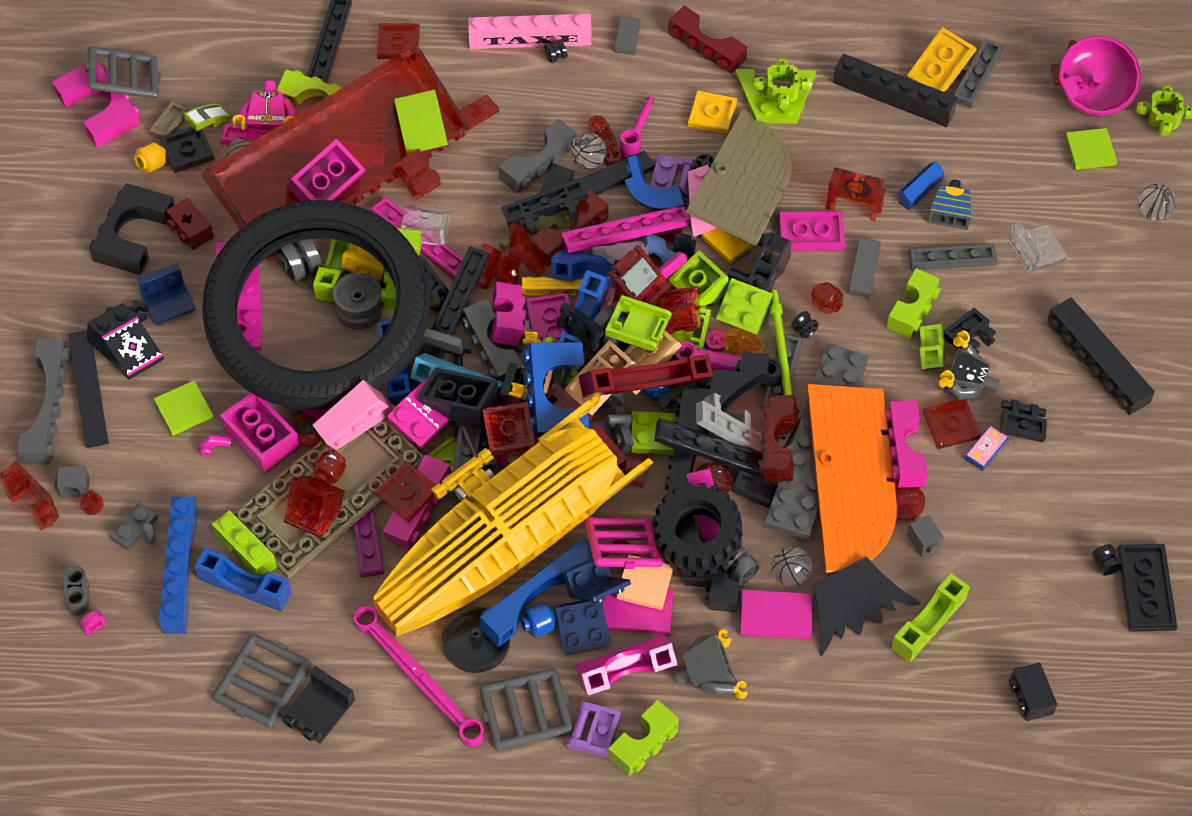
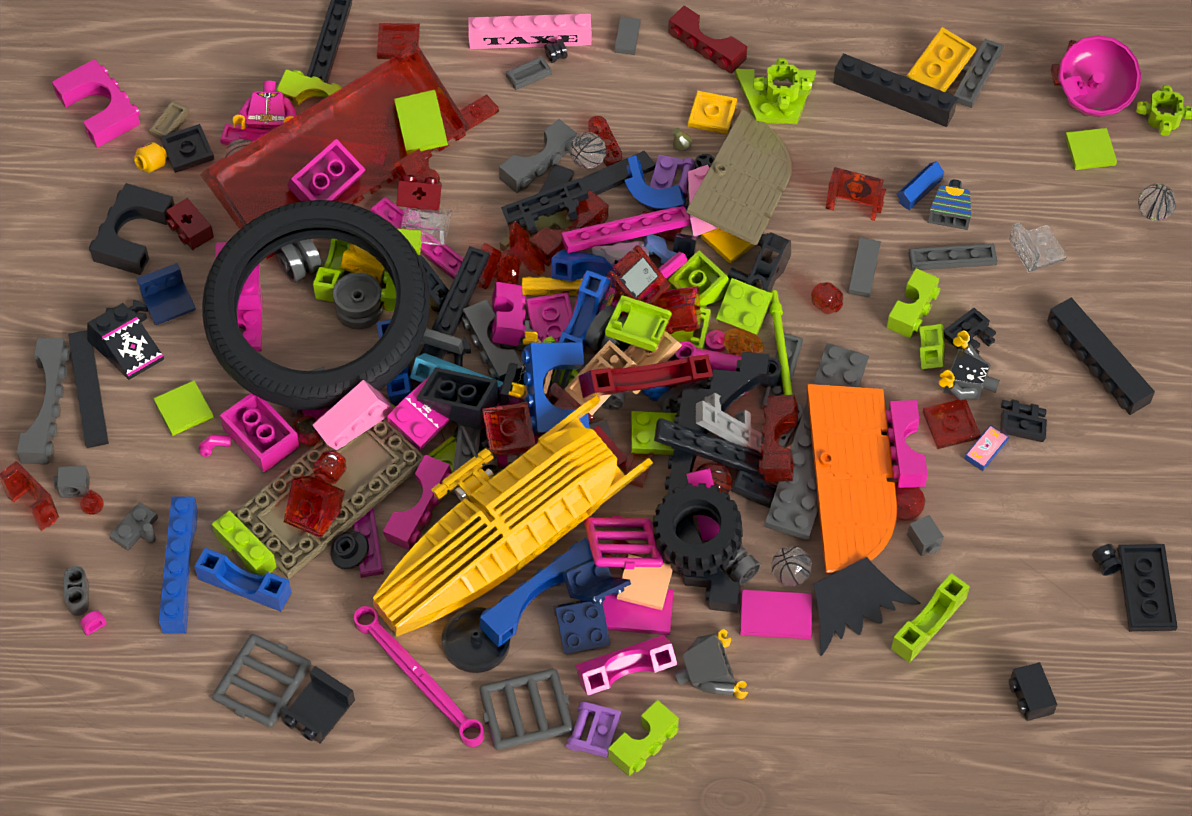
dark grey bar [85,46,161,99] -> none
slope [184,104,231,131] -> none
clear red tile [374,461,436,523] -> none
blue head [521,603,557,637] -> none
black plate [556,303,604,351] -> none
dark grey plate [606,406,634,456] -> none
dark pink piece [620,96,654,159] -> none
dark pink tile [778,211,845,251] -> none
black wheel [791,311,819,339] -> none
none -> black piece [331,531,369,569]
none -> dark red brick [396,175,442,210]
none -> dark grey tile [506,56,552,90]
none -> olive rock [672,128,692,151]

